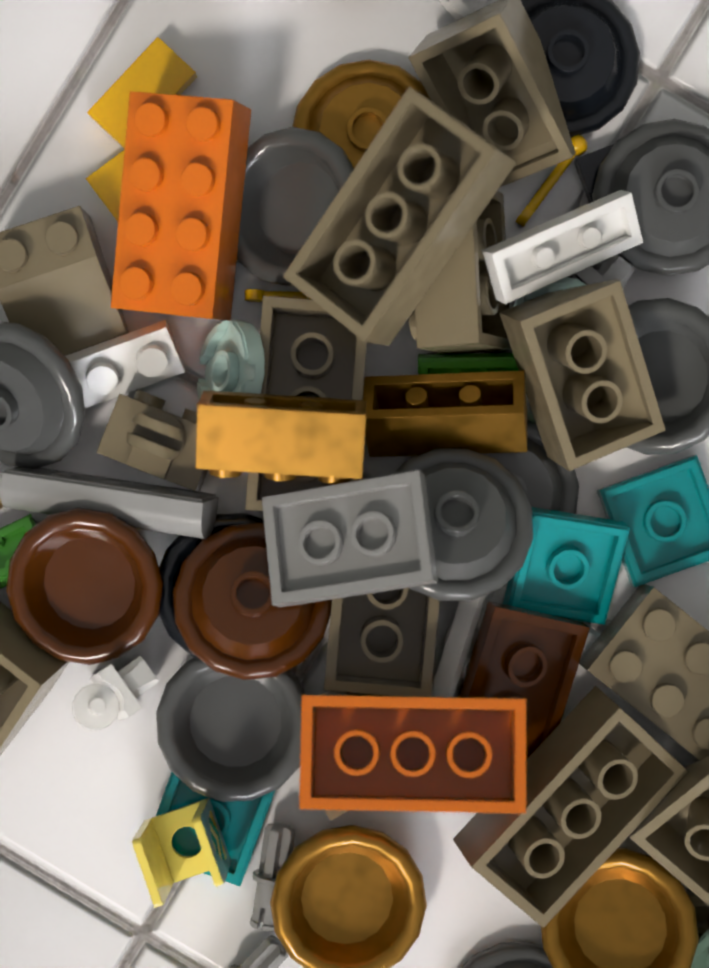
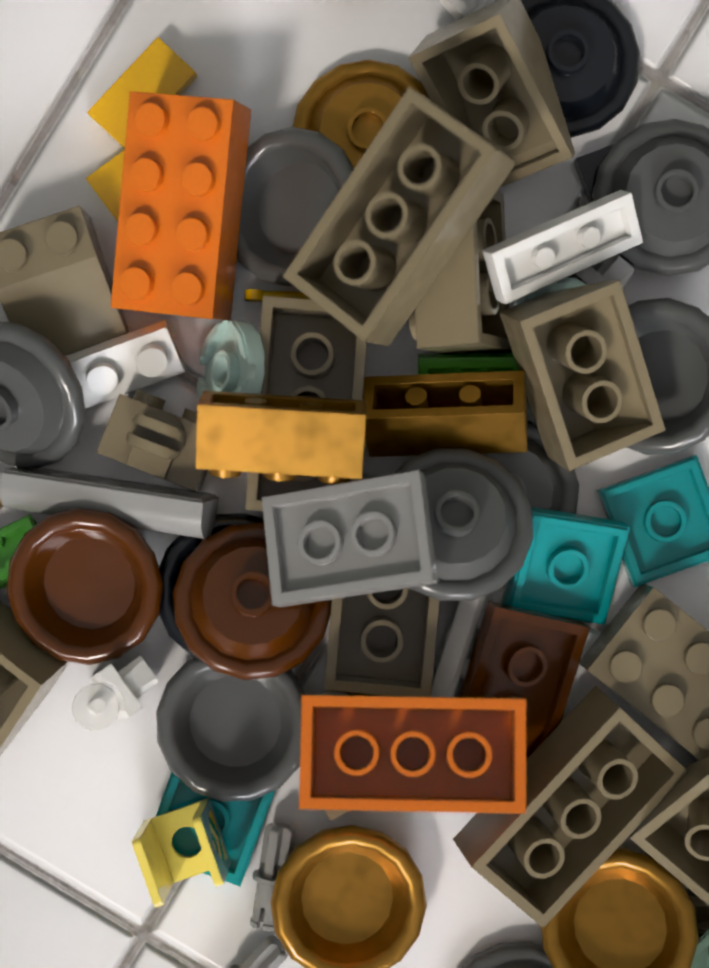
yellow hinge [516,135,588,227] -> none

